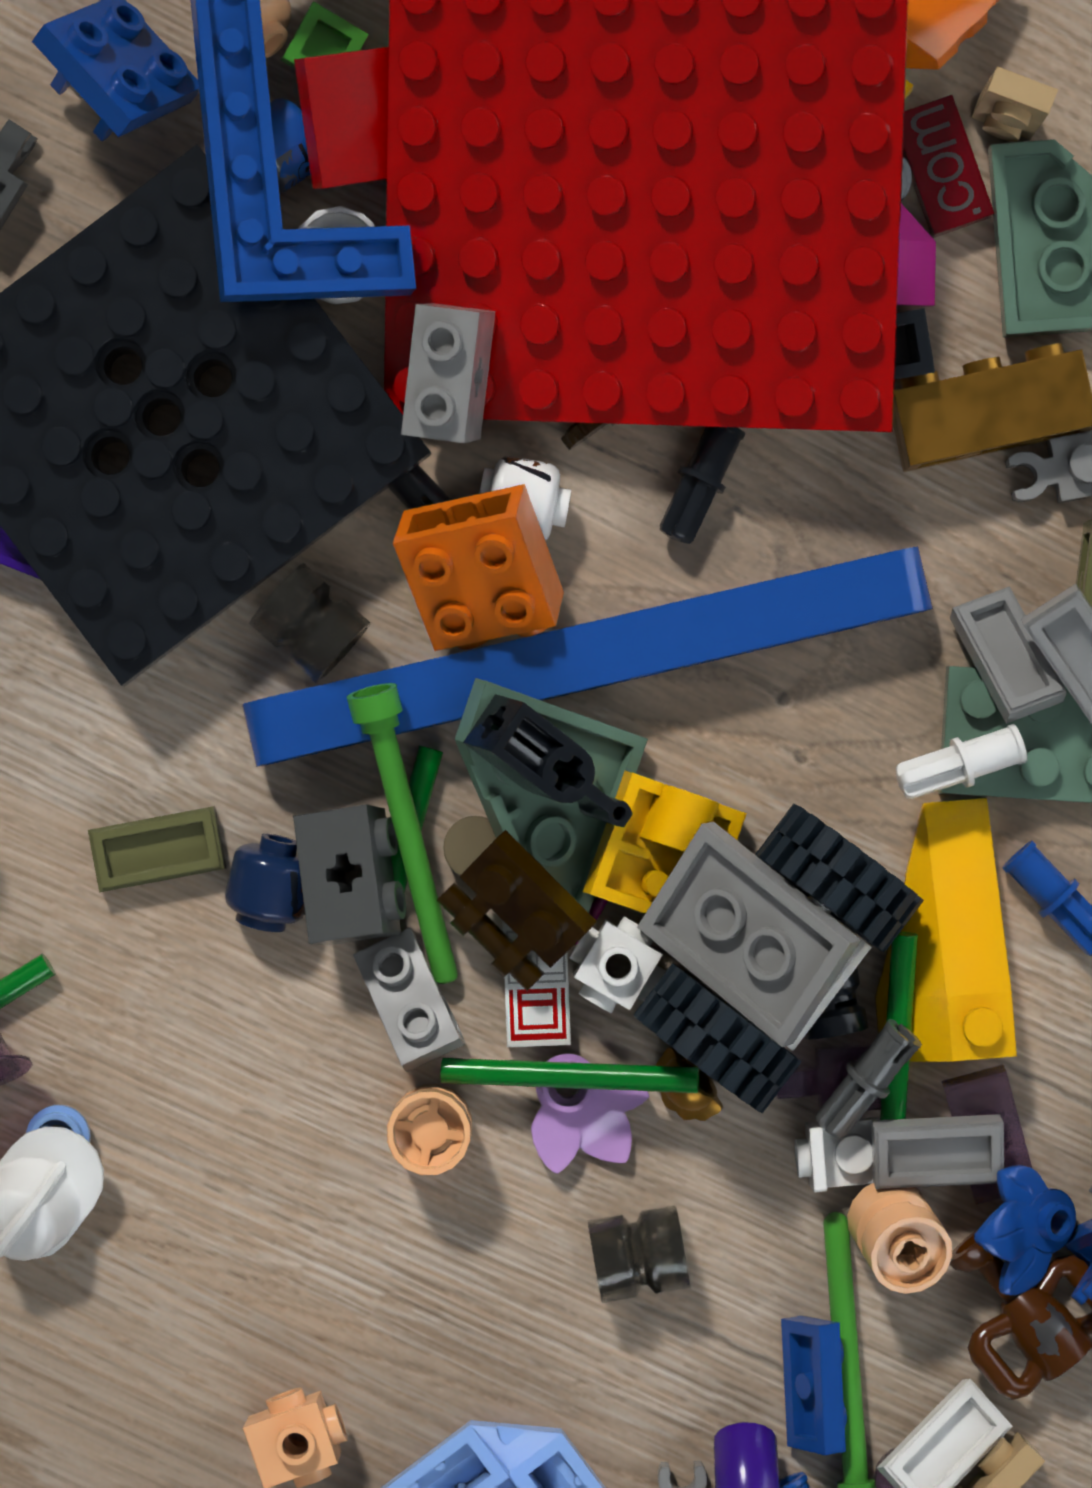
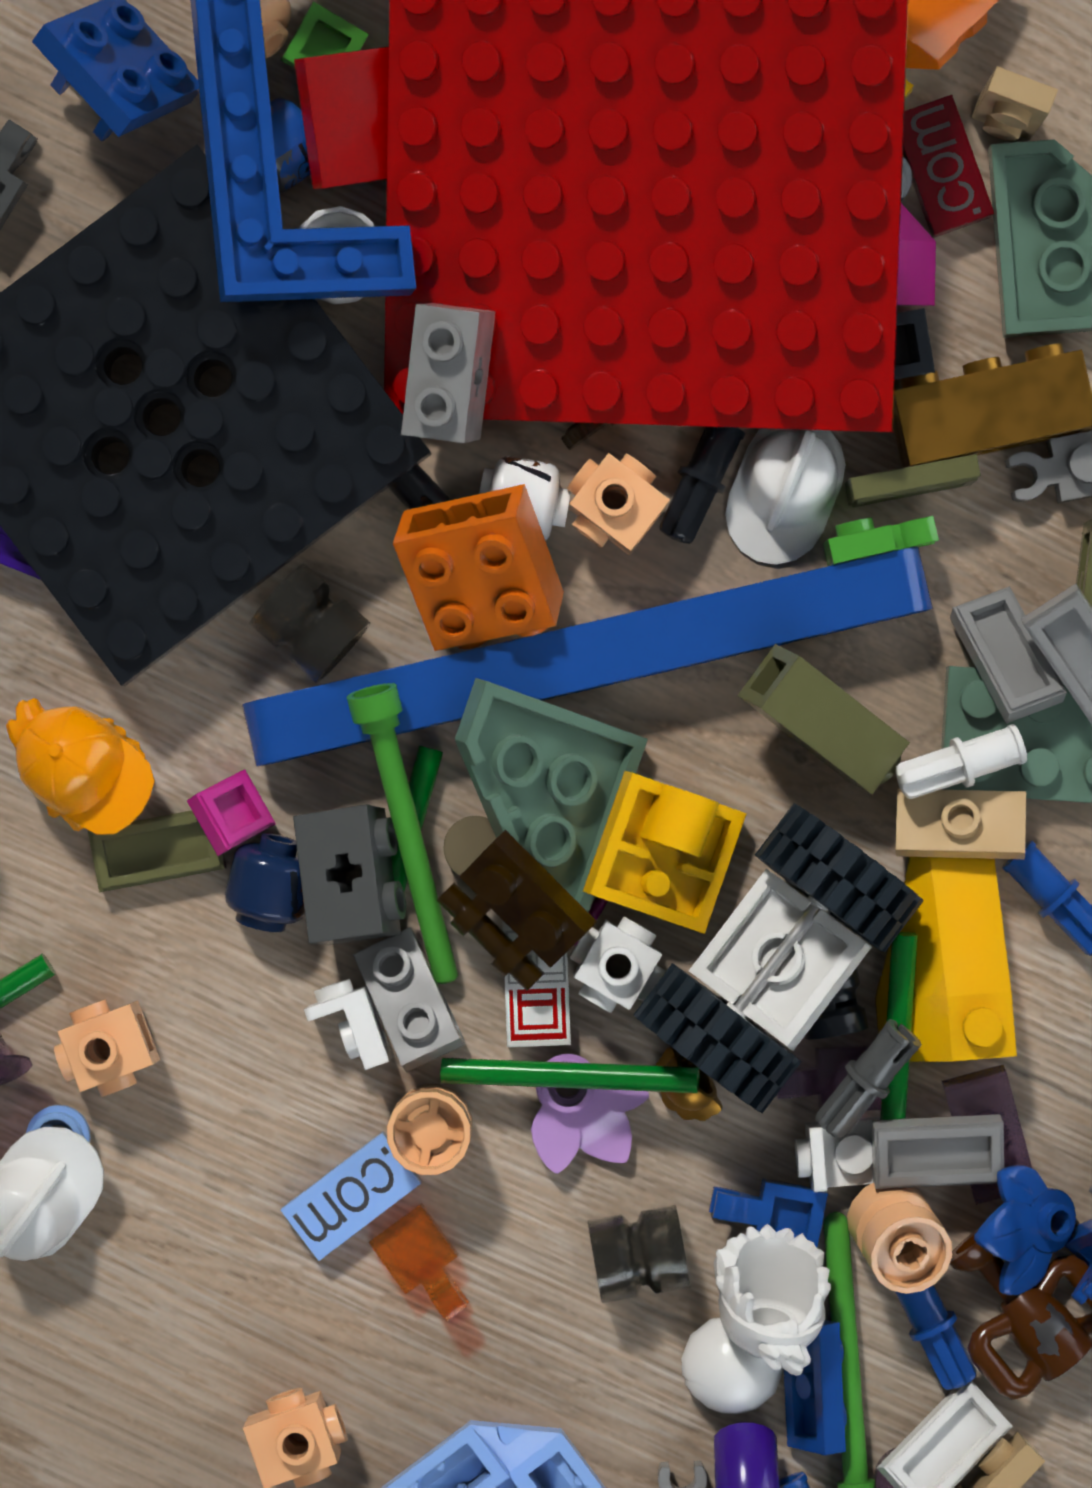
black piece [463,694,633,827] -> none
light grey plate [637,822,861,1047] -> none
none -> light orange hair [6,698,154,835]
none -> light nougat brick [54,999,160,1097]
none -> dark pink tile [187,769,276,856]
none -> light blue tile [280,1131,422,1261]
none -> white bracket [304,979,394,1070]
none -> clear orange plate [368,1203,469,1322]
none -> light nougat brick [567,453,670,556]
none -> white hair [681,1318,783,1415]
none -> blue plate [709,1178,828,1248]
none -> white hair [714,1224,831,1376]
none -> white piece [725,428,846,565]
none -> olive brick [737,644,910,794]
none -> bright green plate [823,516,939,566]
none -> olive tile [845,454,981,508]
none -> tan plate [895,789,1026,859]
none -> blue axle [895,1285,976,1390]

